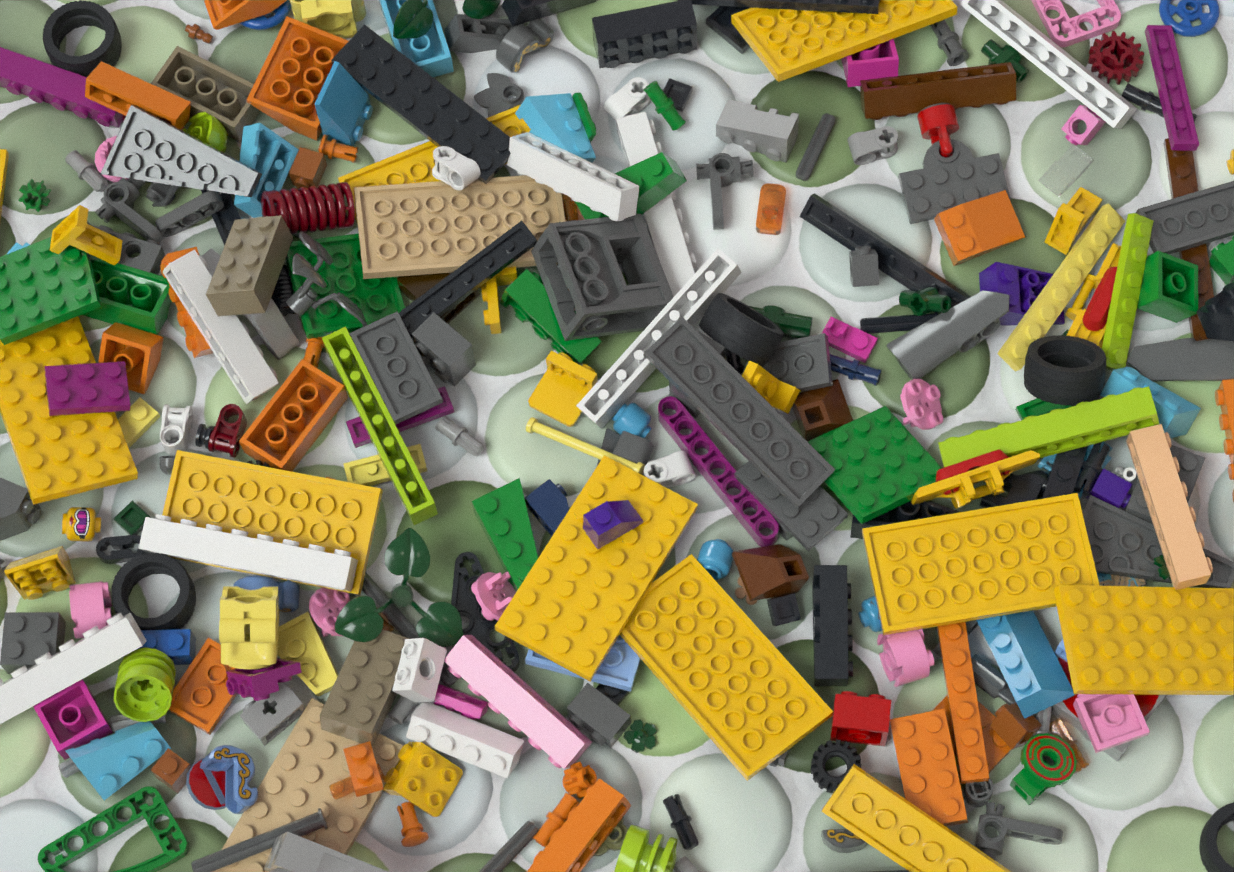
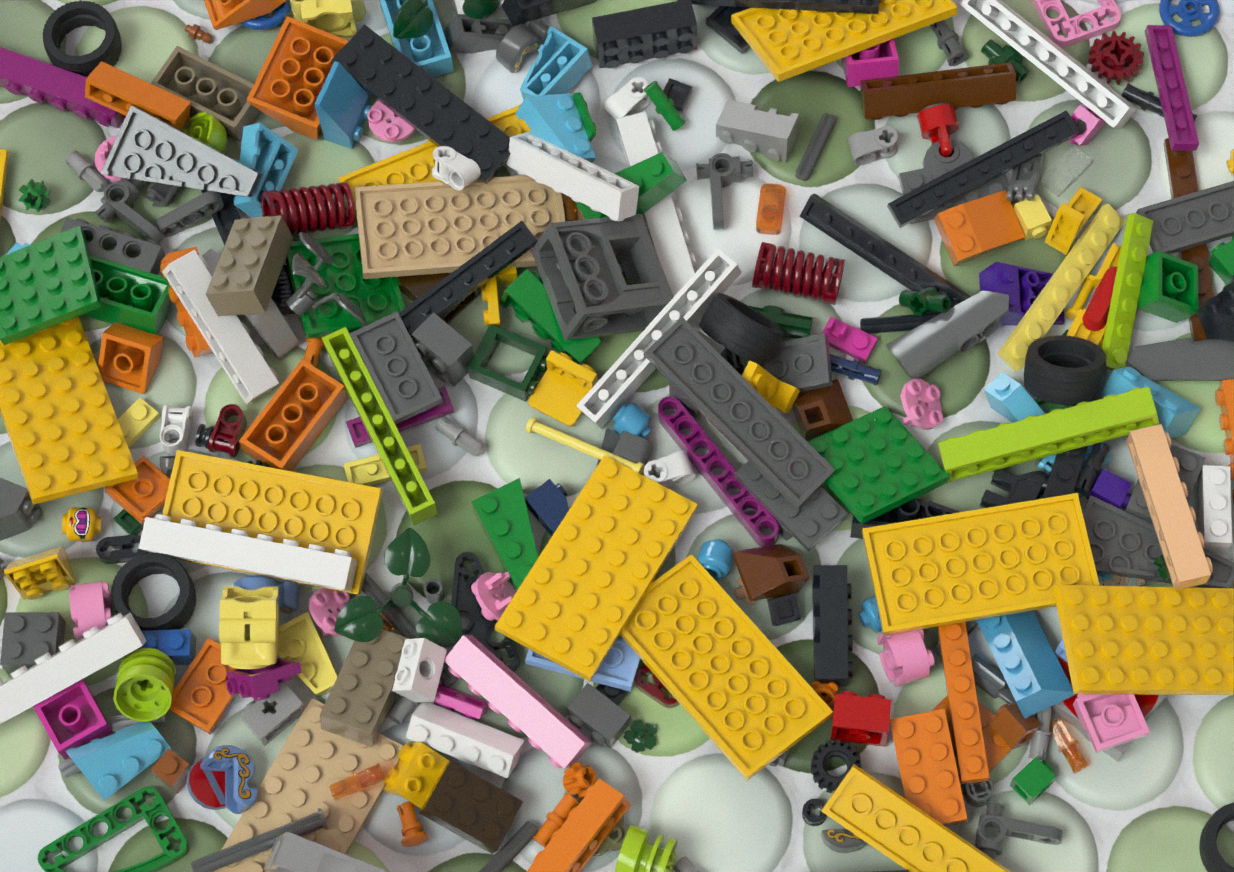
magenta plate [45,361,130,416] -> none
yellow bracket [50,205,123,265] -> none
dark orange brick [289,147,327,189] -> none
orange pin [318,134,358,163] -> none
orange plate [343,741,384,797] -> none
dark grey plate [474,73,524,117] -> none
dark purple slope [583,500,643,549] -> none
black axle [663,794,699,850] -> none
dark grey brick [849,246,879,287] -> none
yellow piece [911,449,1040,509] -> none
green tile [1020,733,1077,788] -> none
white arm [1111,466,1137,483] -> none
none -> orange tile [105,456,170,525]
none -> bright pink plate [367,101,416,143]
none -> dark brown brick [419,760,523,854]
none -> dark grey hinge [423,579,445,604]
none -> dark green window [468,324,548,402]
none -> medium azure wedge [520,26,593,100]
none -> dark red beam [635,666,680,708]
none -> dark red piece [752,242,845,305]
none -> black bush [802,799,827,827]
none -> orange plate [811,681,838,707]
none -> black plate [887,110,1080,228]
none -> medium azure slope [984,372,1045,423]
none -> dark grey hinge [1007,153,1045,201]
none -> light yellow brick [1014,195,1052,240]
none -> white brick [1198,465,1232,554]

